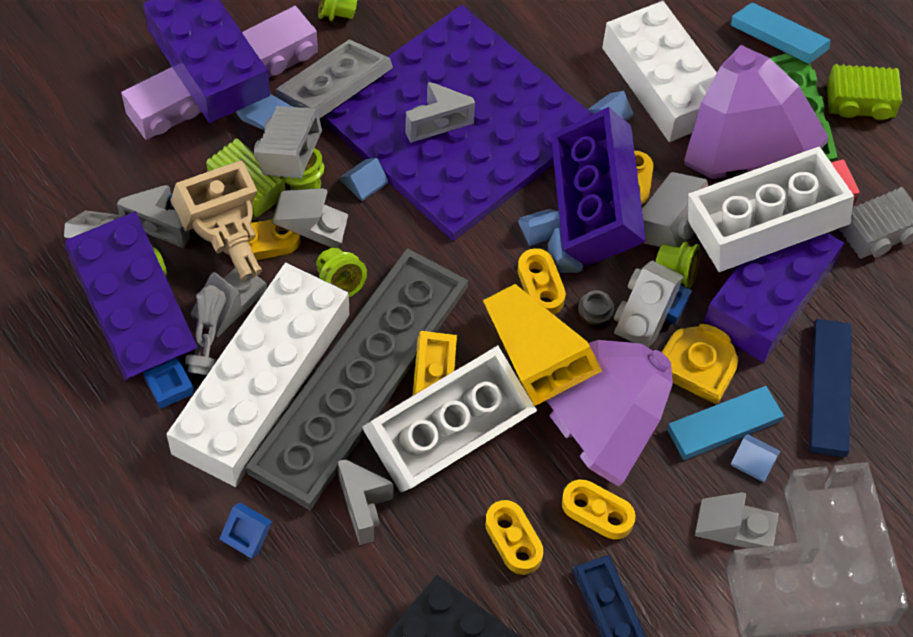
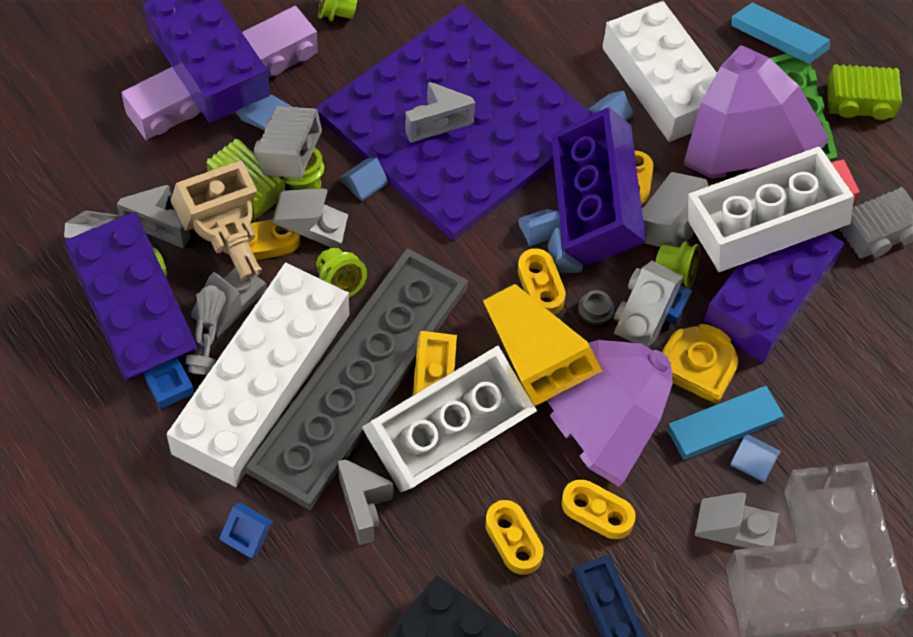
light grey tile [274,40,393,119] -> none
dark blue tile [809,319,852,457] -> none

